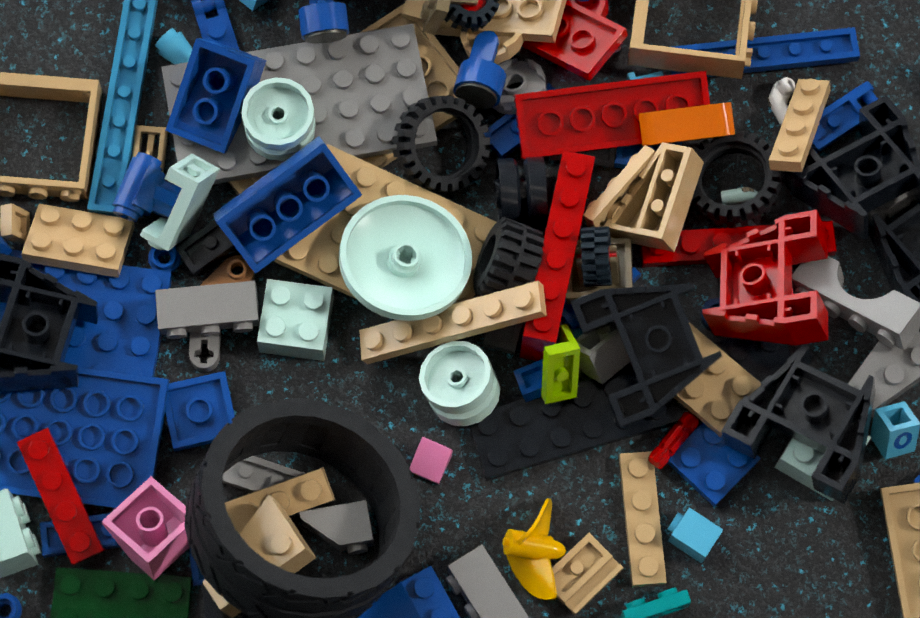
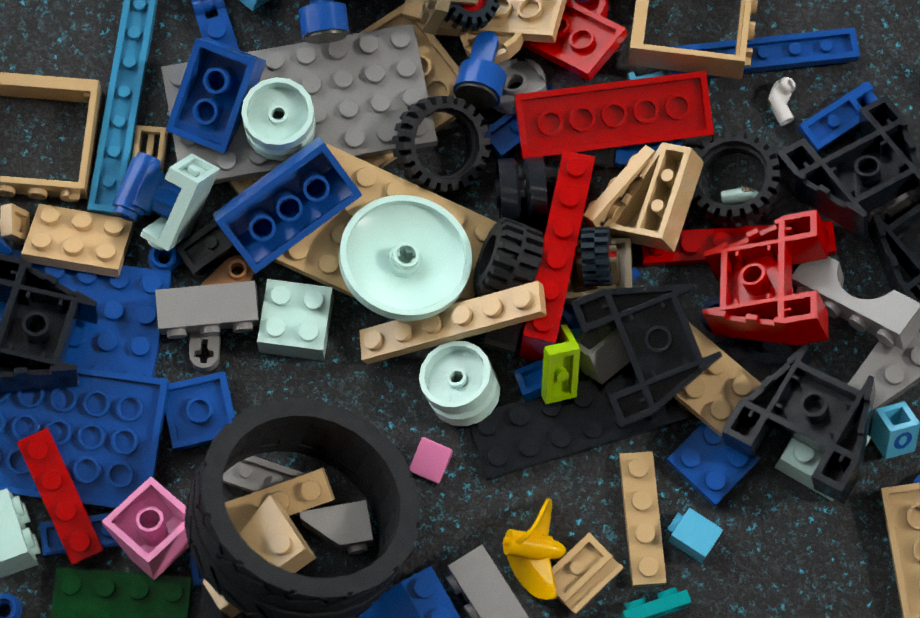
medium azure cone [155,28,192,64] -> none
orange beam [639,102,735,146] -> none
red axle [648,412,699,469] -> none
tan plate [769,79,831,172] -> none

